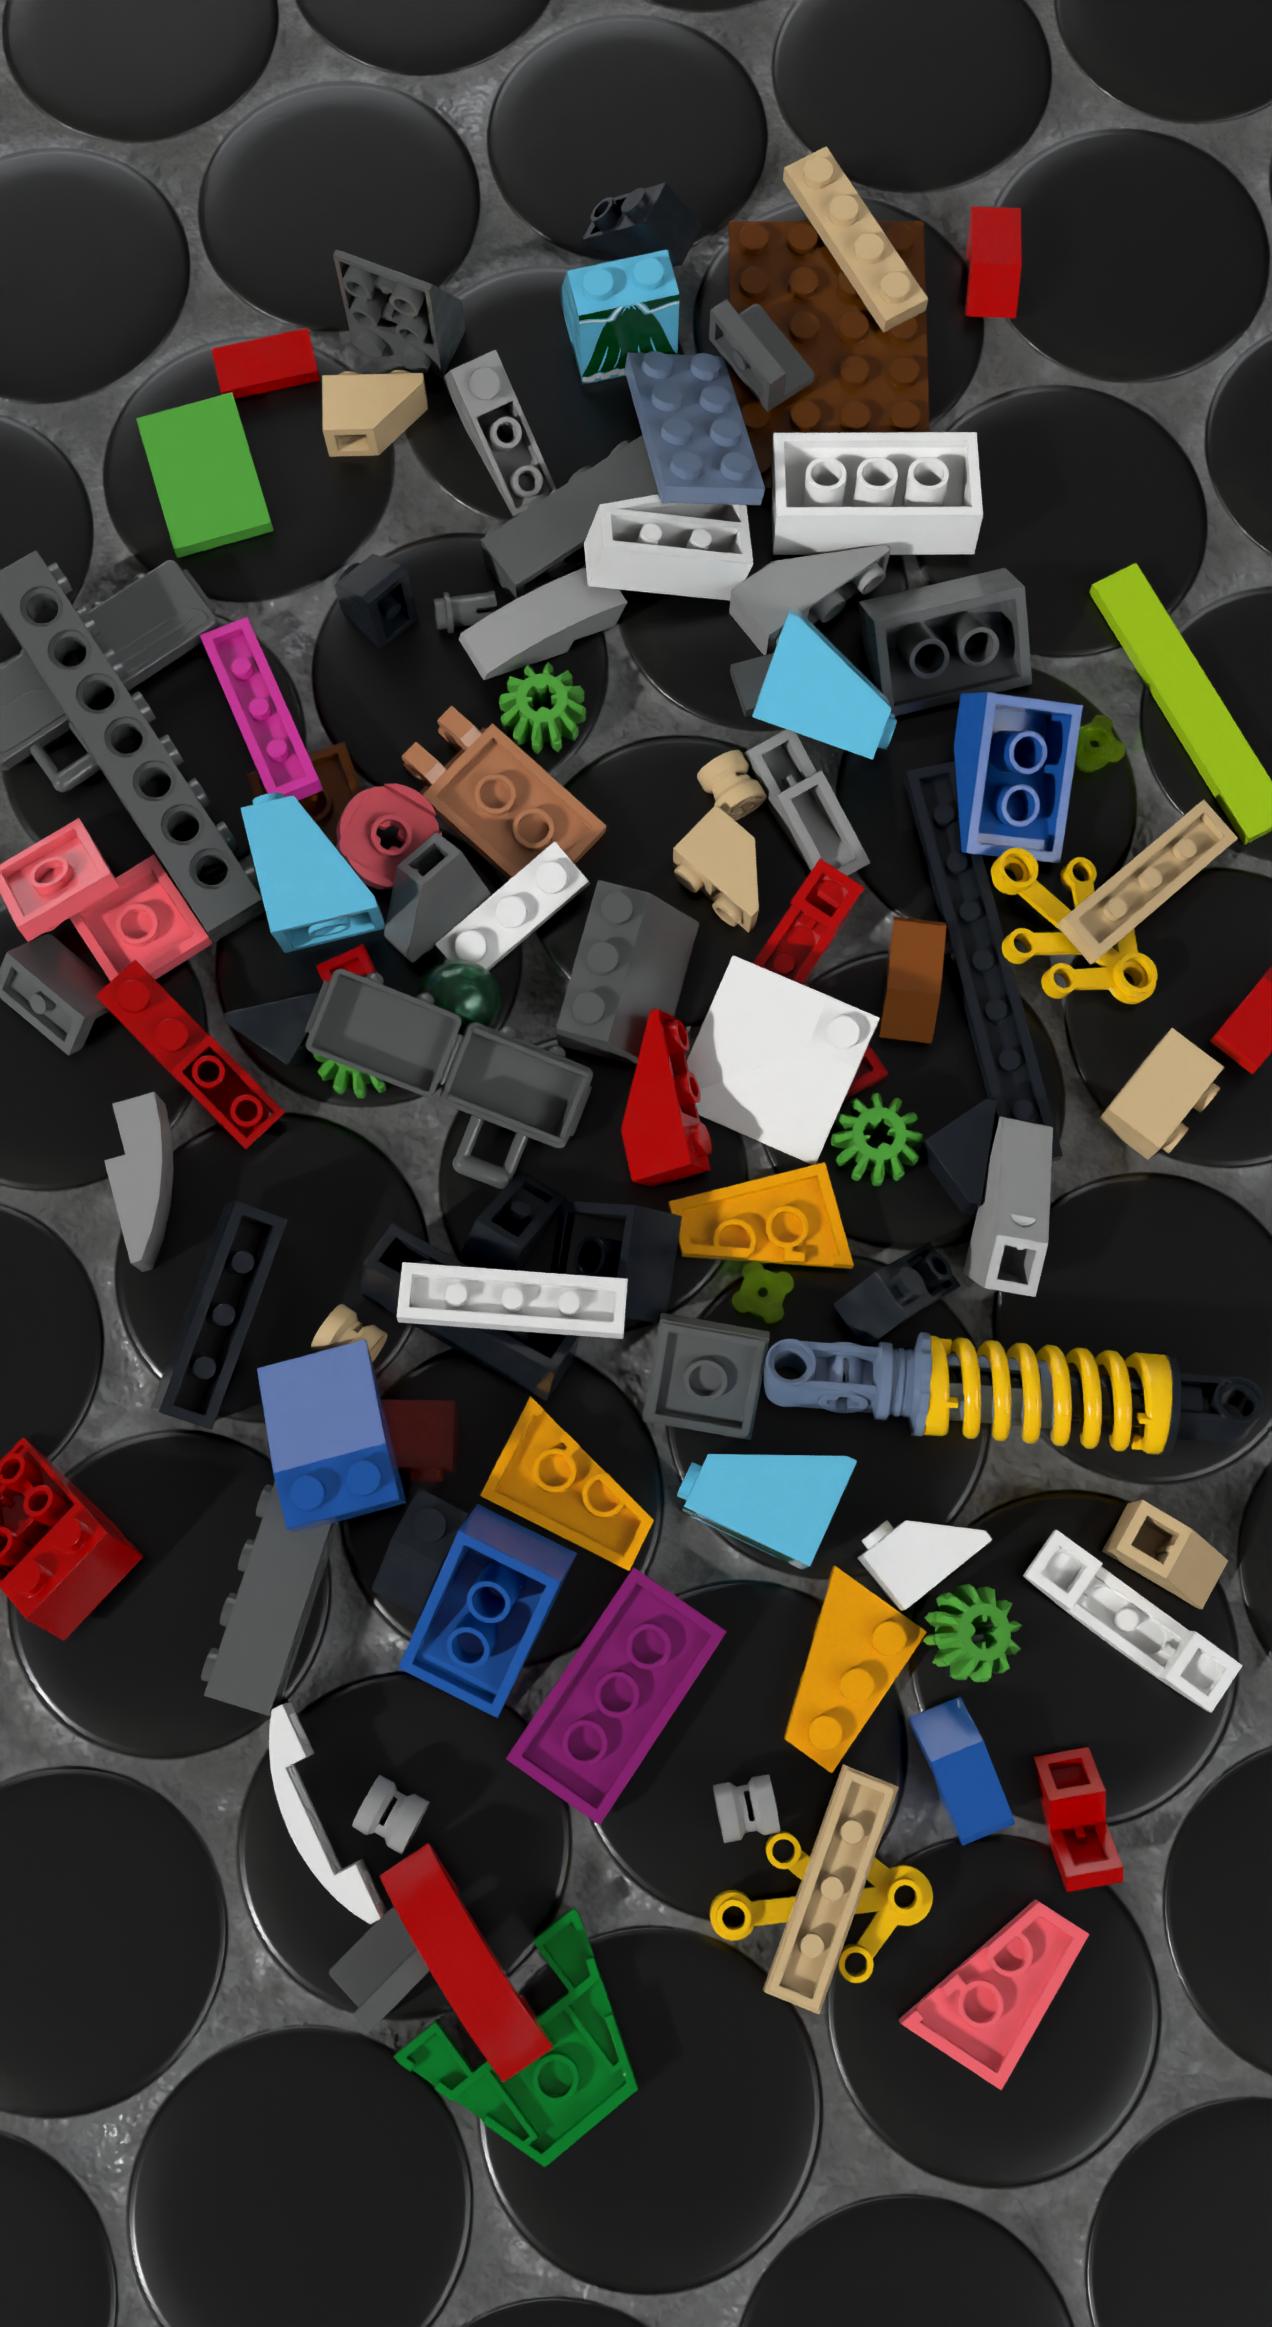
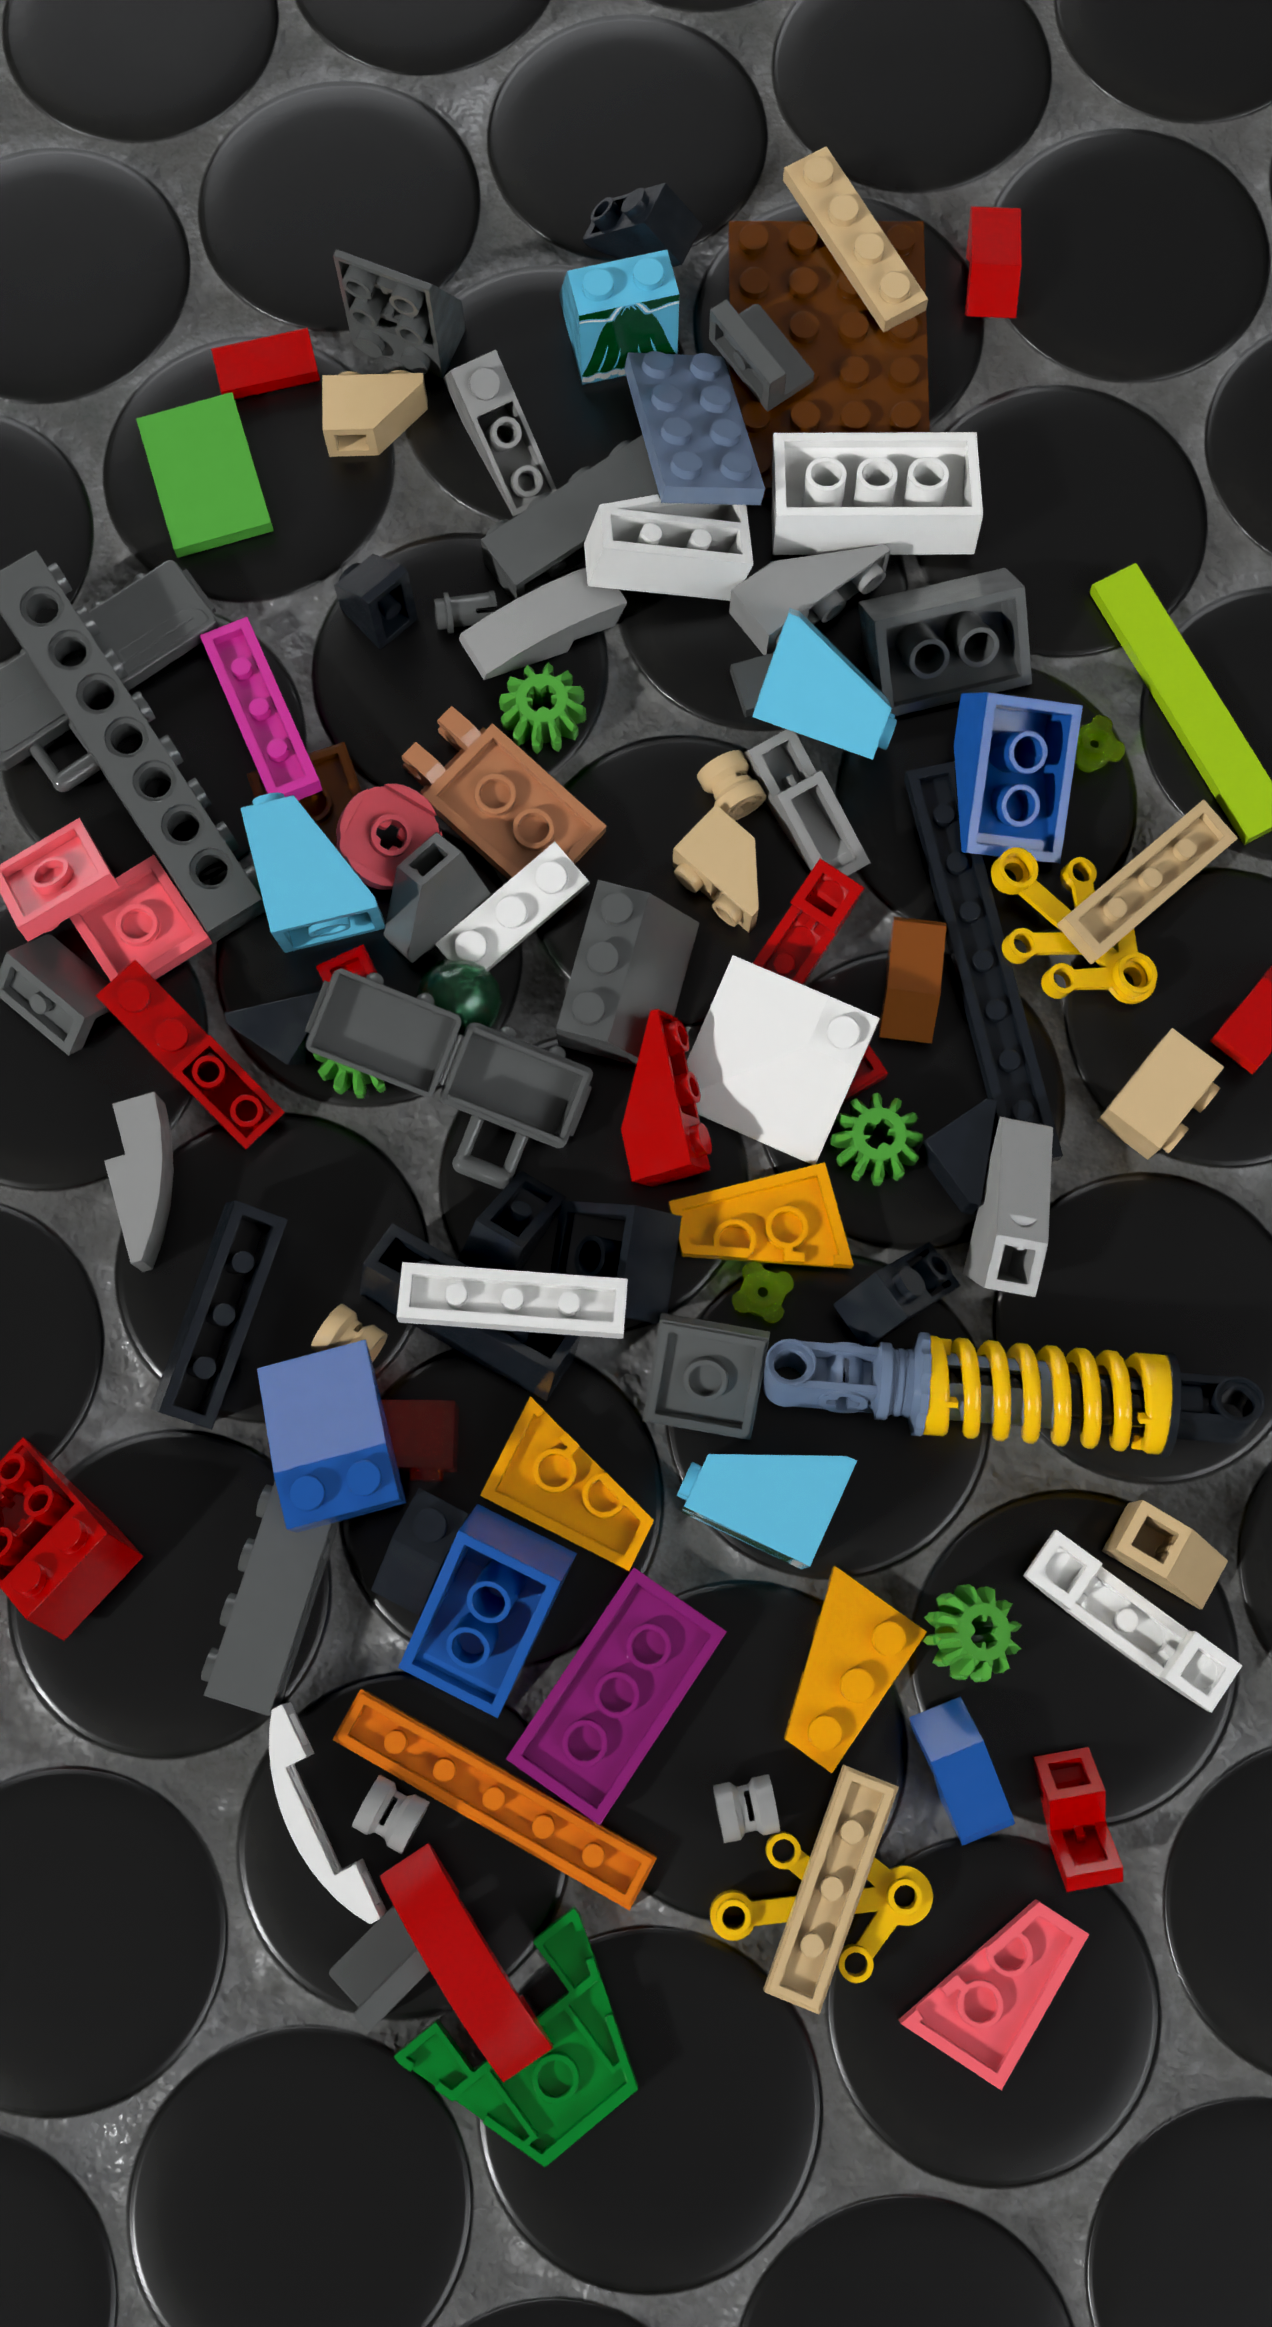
white slope [857,1520,993,1611] -> none
none -> orange tile [332,1688,657,1911]

